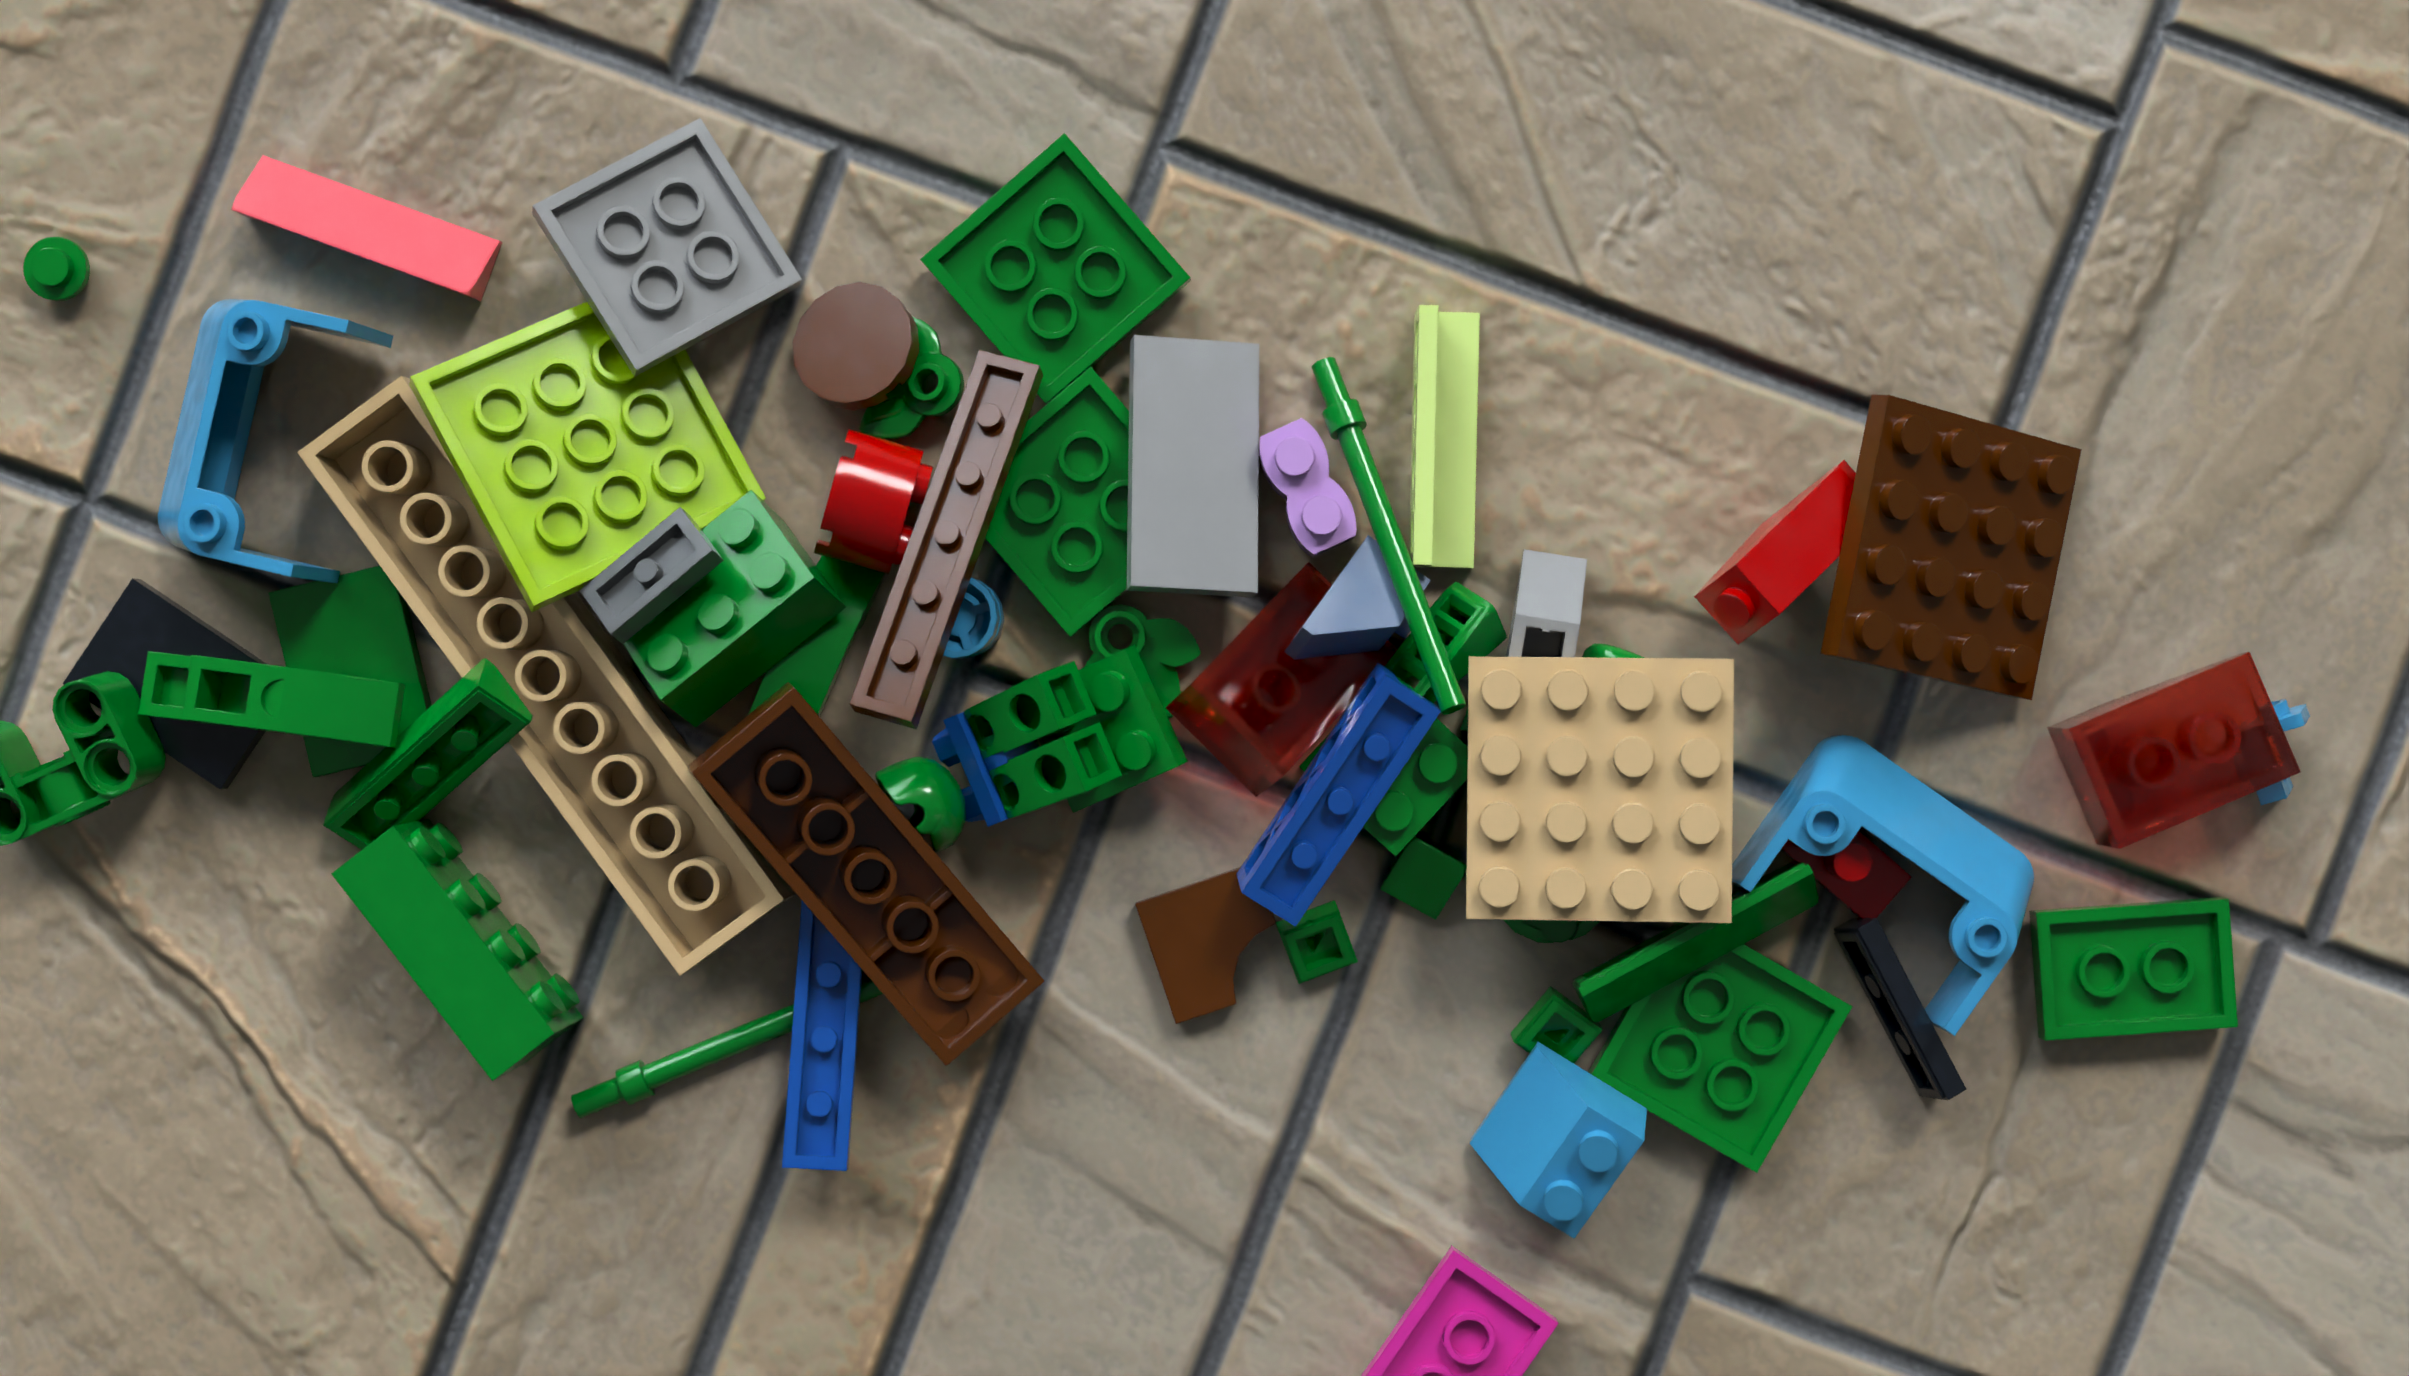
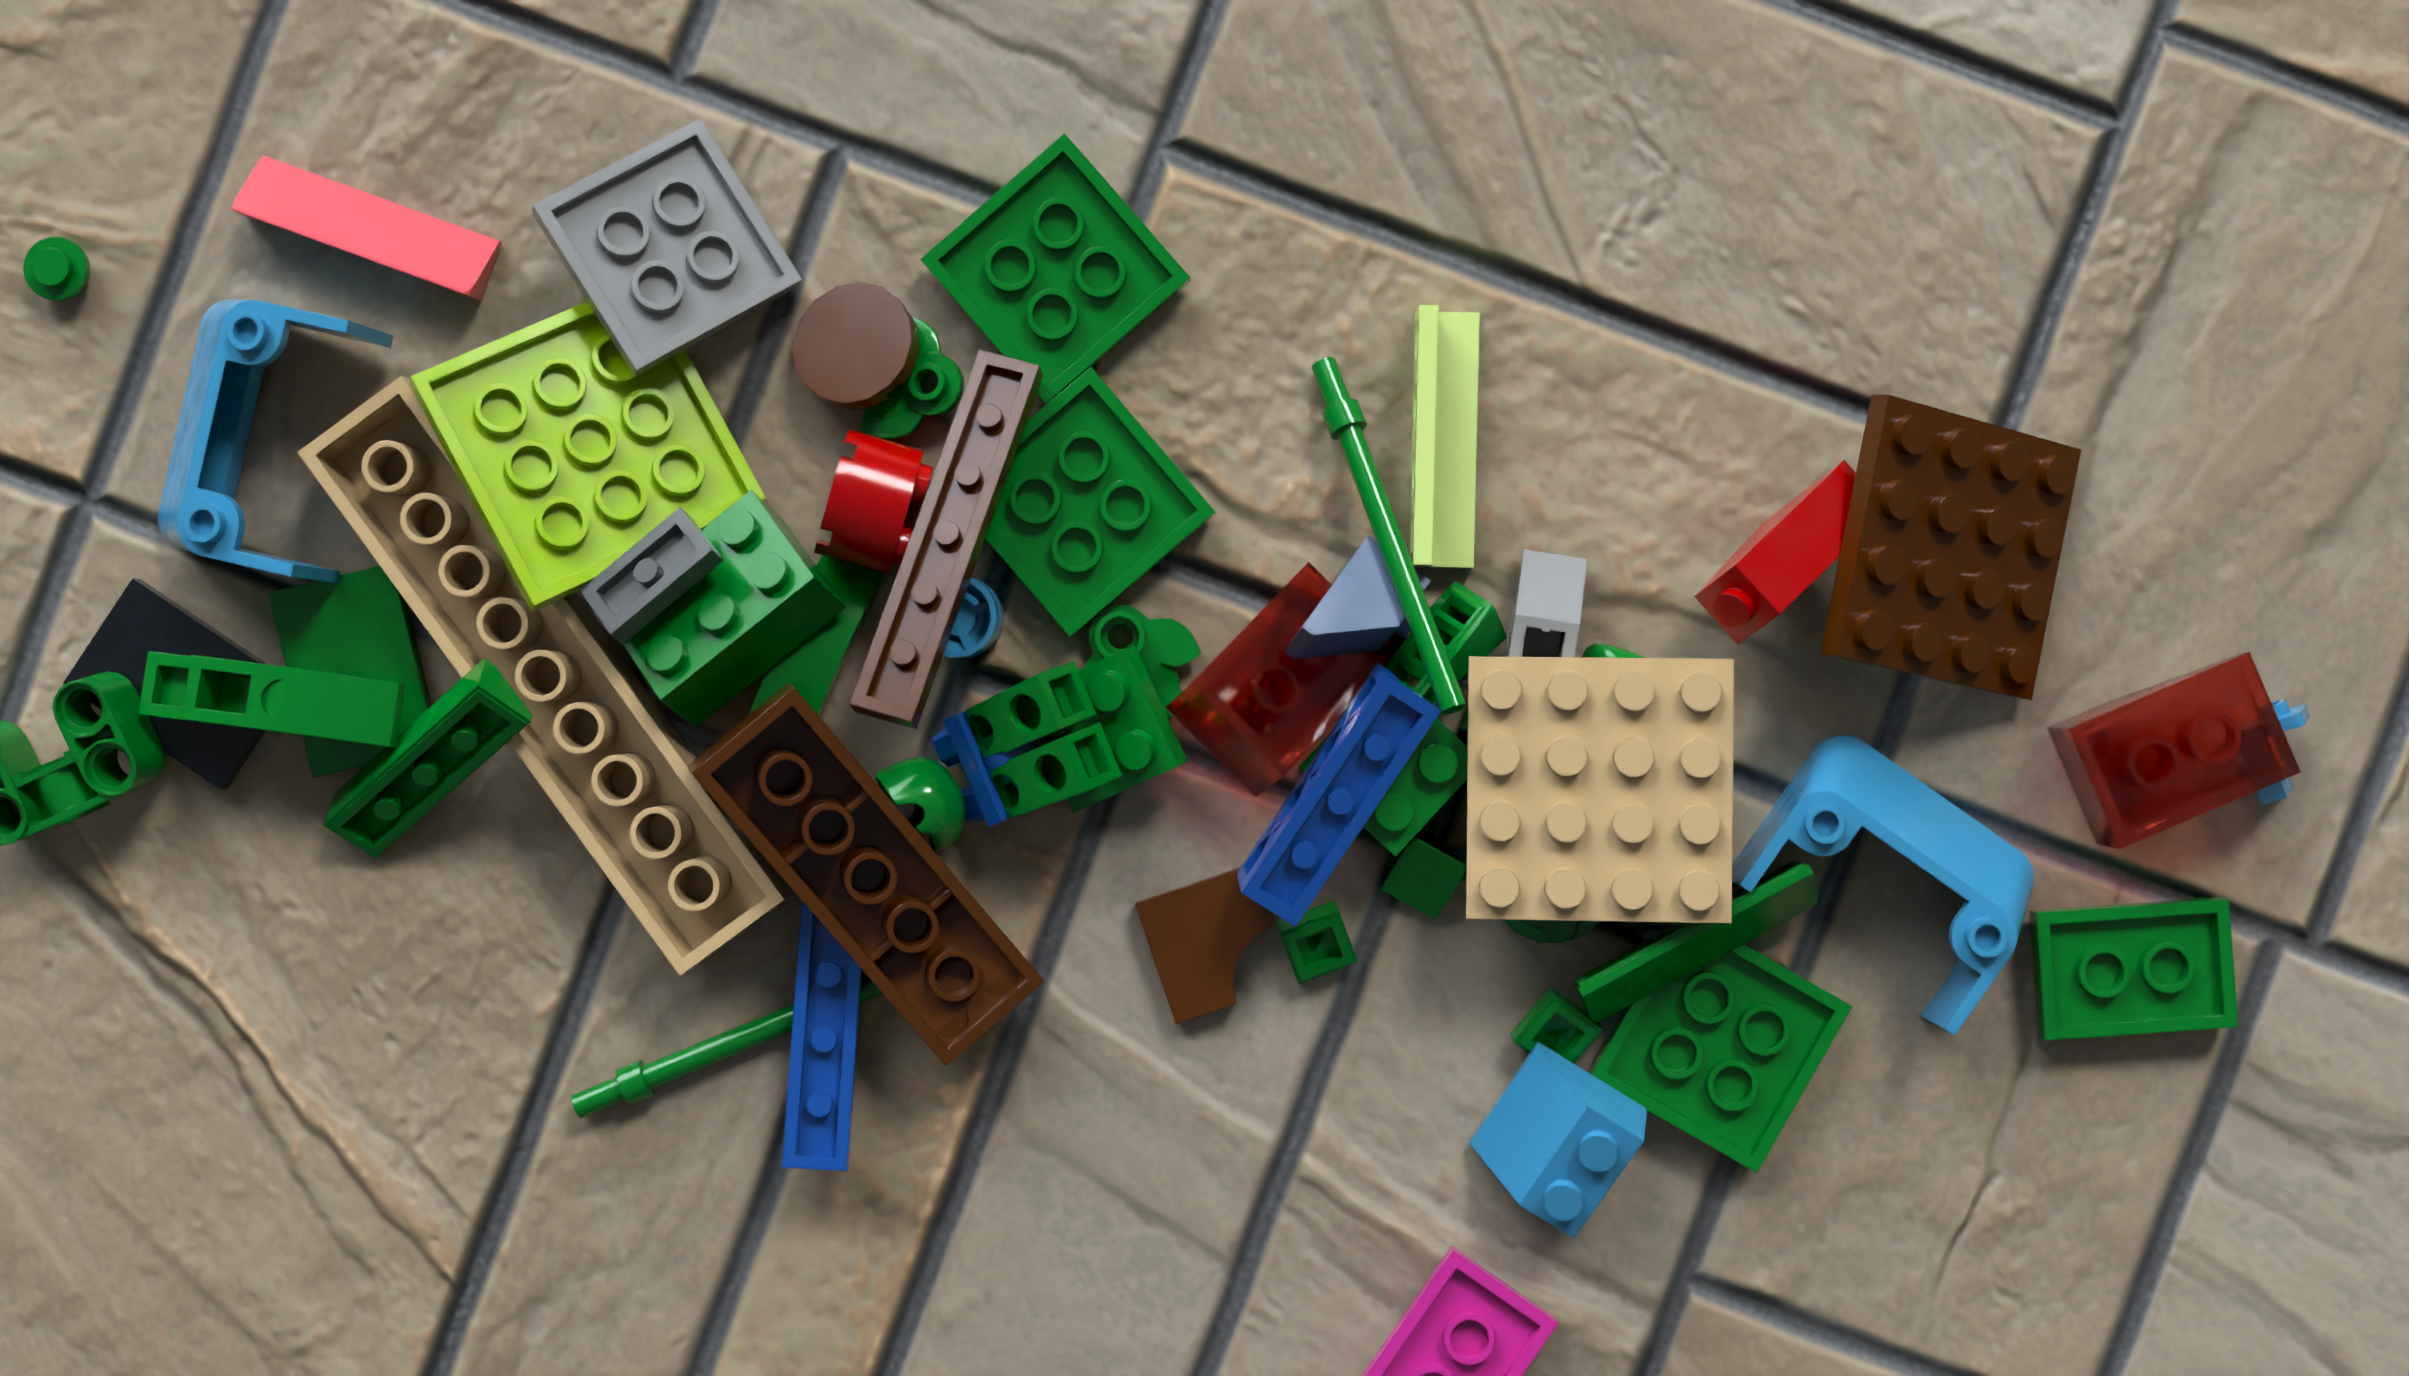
green brick [332,819,584,1081] -> none
light grey tile [1126,335,1259,597] -> none
lavender brick [1259,418,1356,558] -> none
red tile [1781,831,1912,918] -> none
black tile [1834,918,1967,1100] -> none

